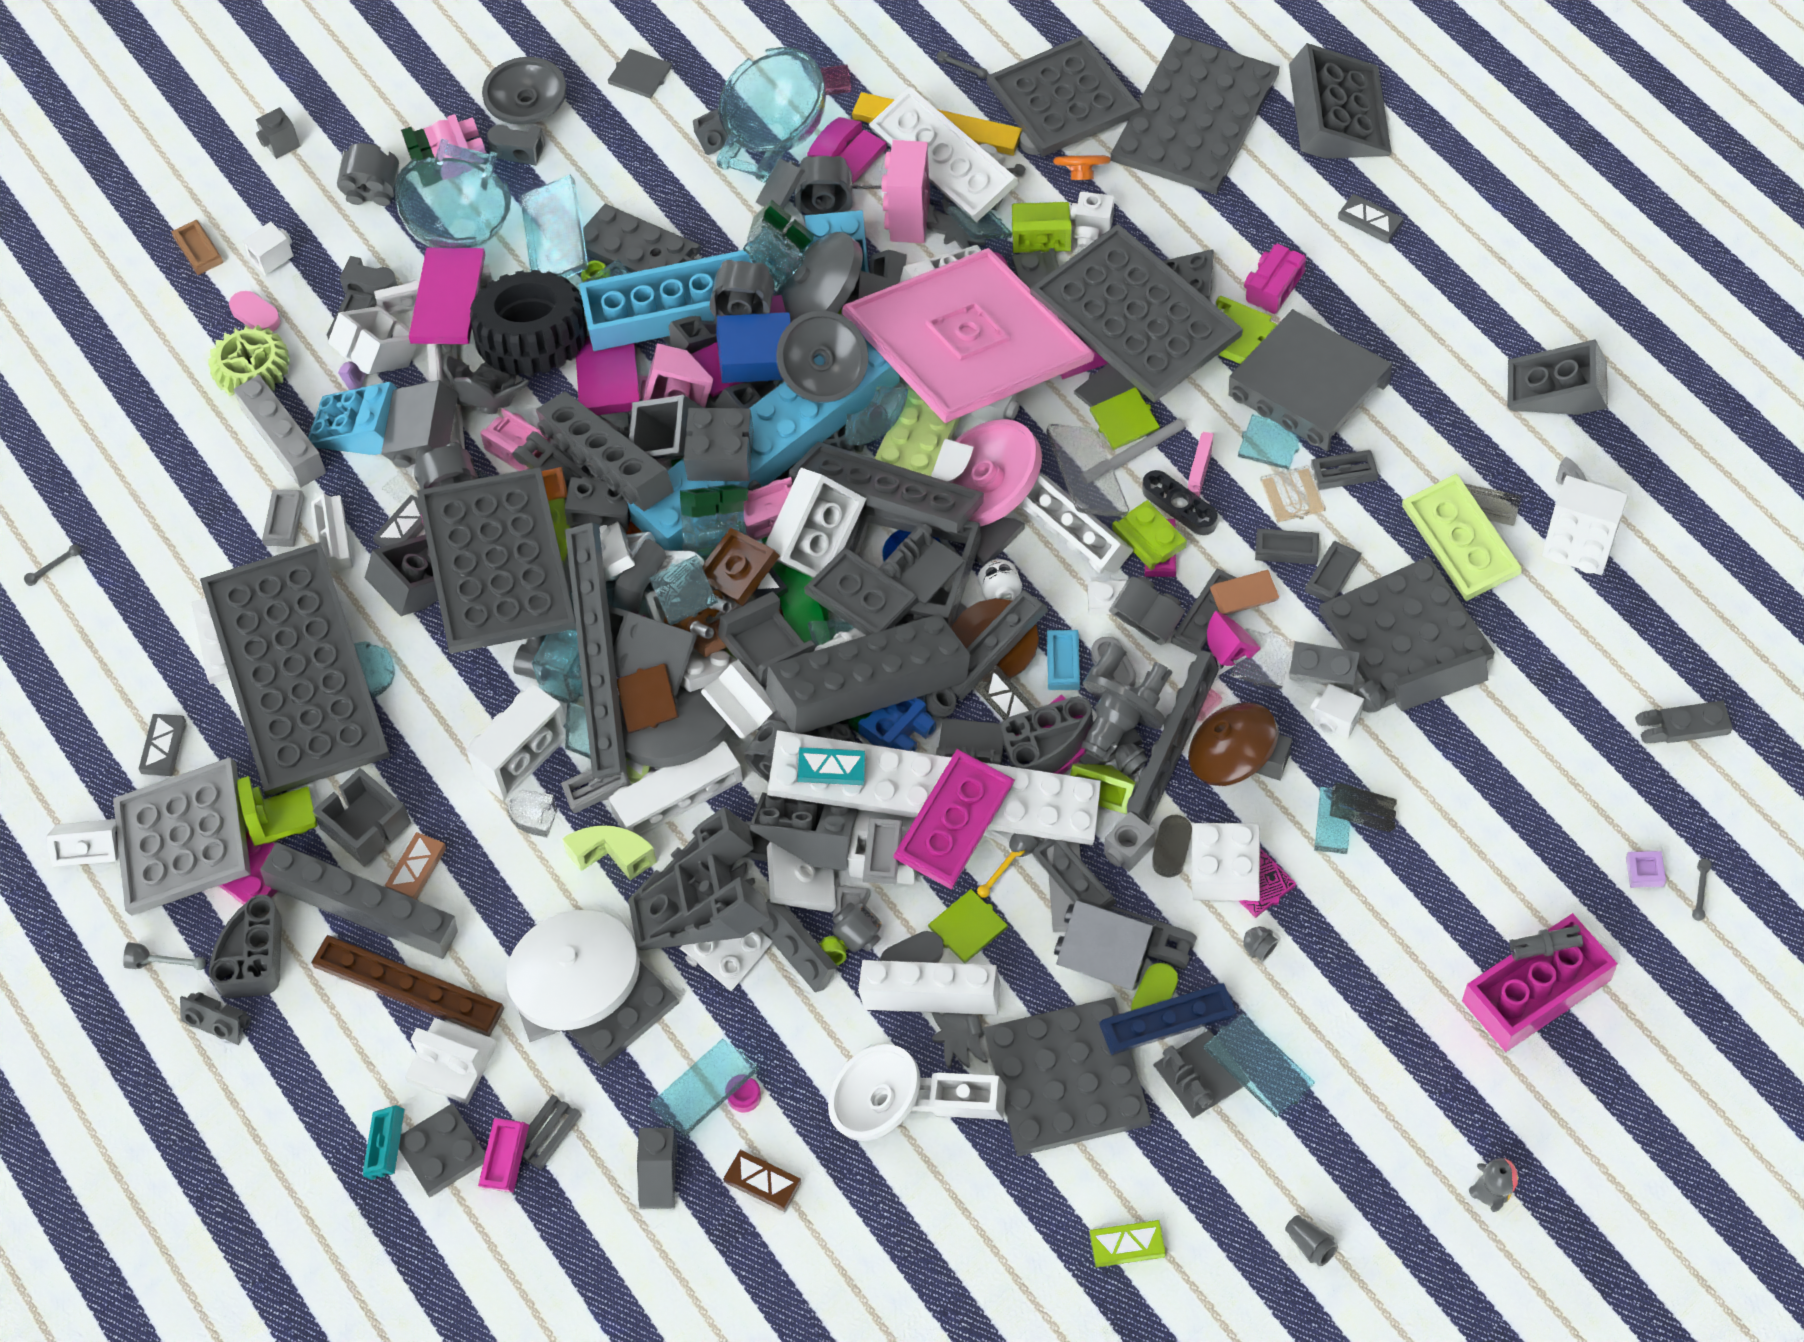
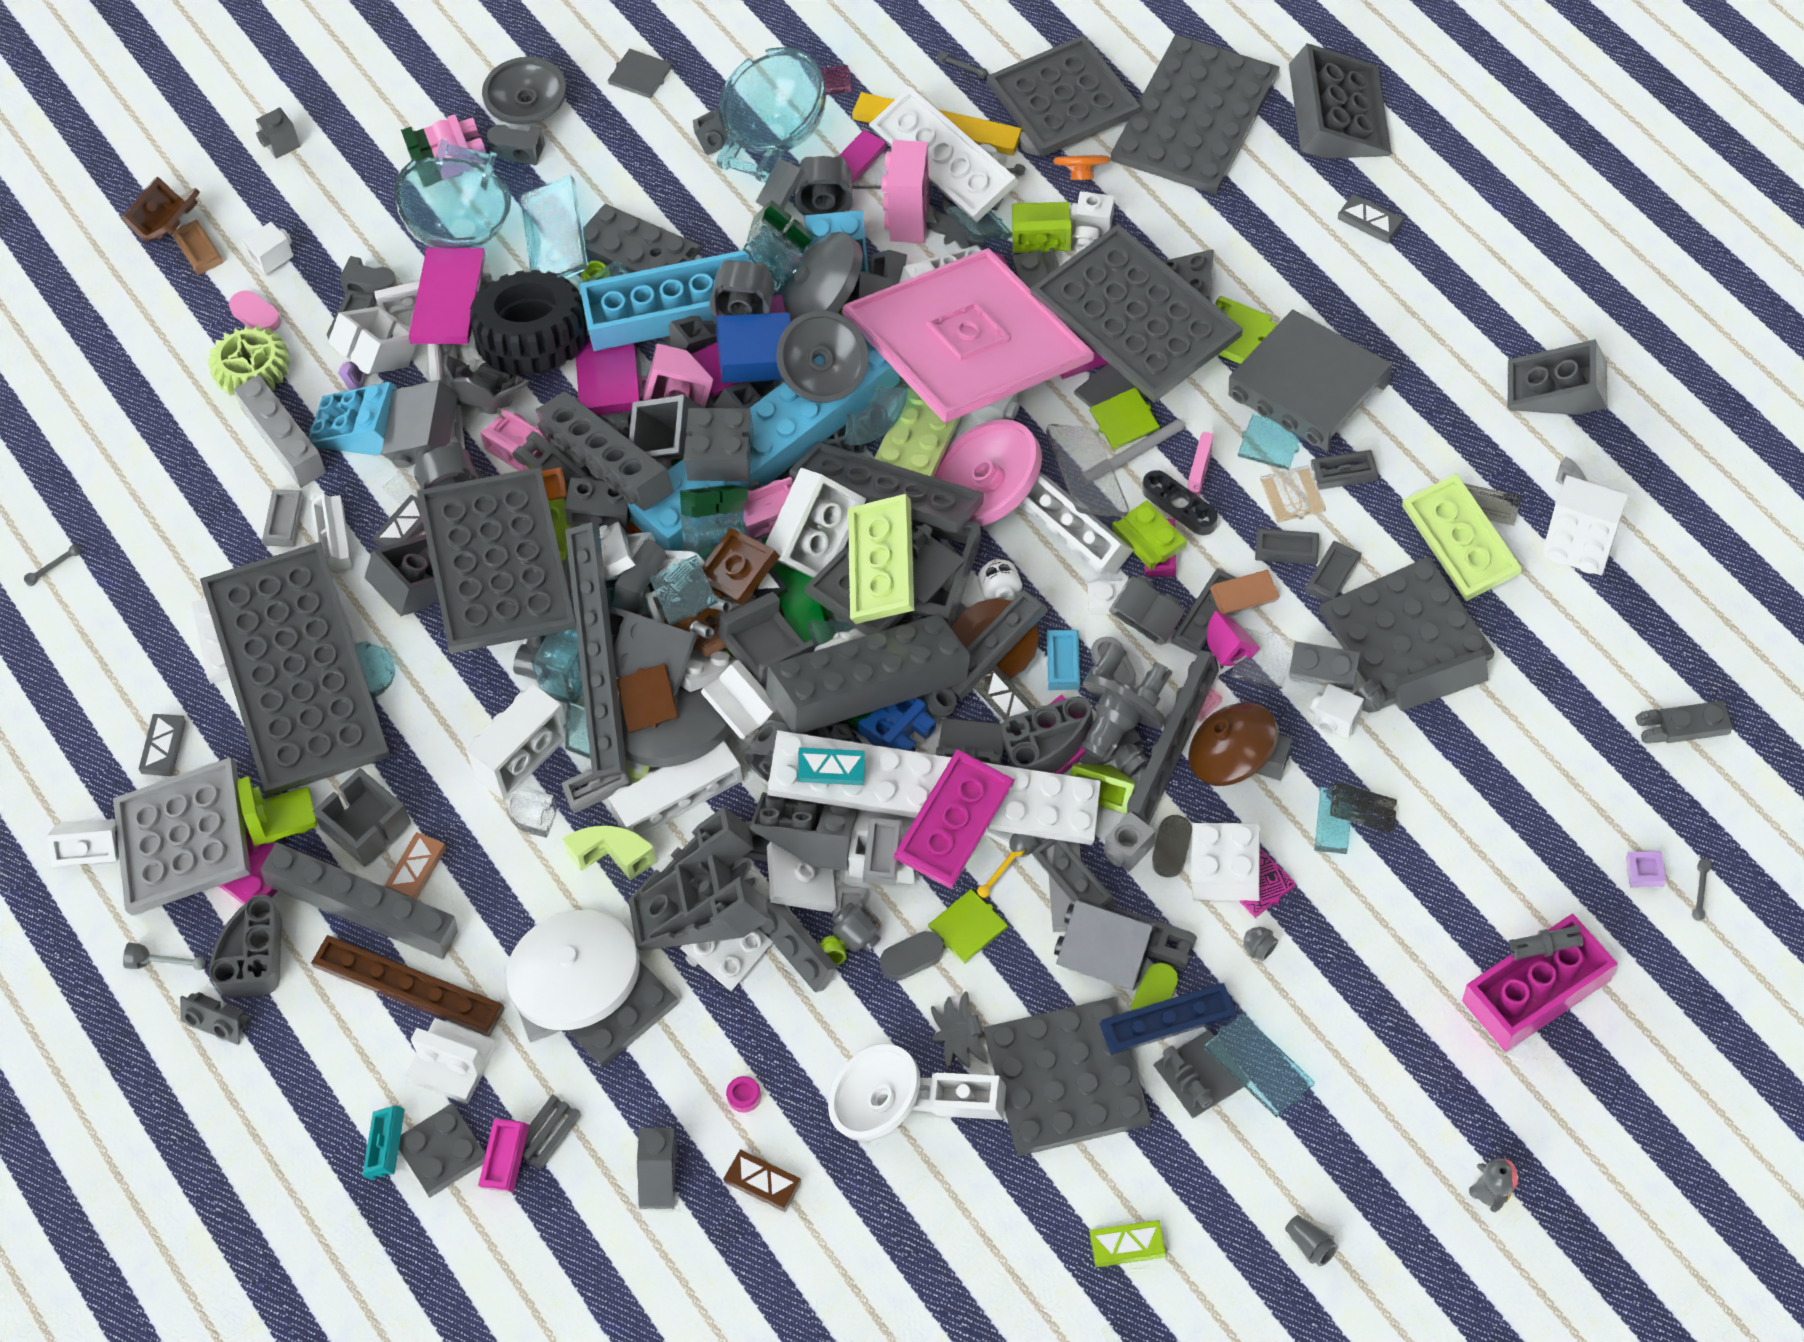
dark grey brick [337,143,399,206] -> none
clear light blue piece [649,1038,759,1137] -> none
dark pink slope [807,117,862,157] -> none
white brick [858,960,1001,1015] -> none
white brick [931,439,974,482] -> none
dark grey tile [976,517,1025,566] -> none
dark pink brick [1244,243,1306,314] -> none
none -> reddish brown bracket [120,176,200,242]
none -> yellowish green plate [848,494,914,624]

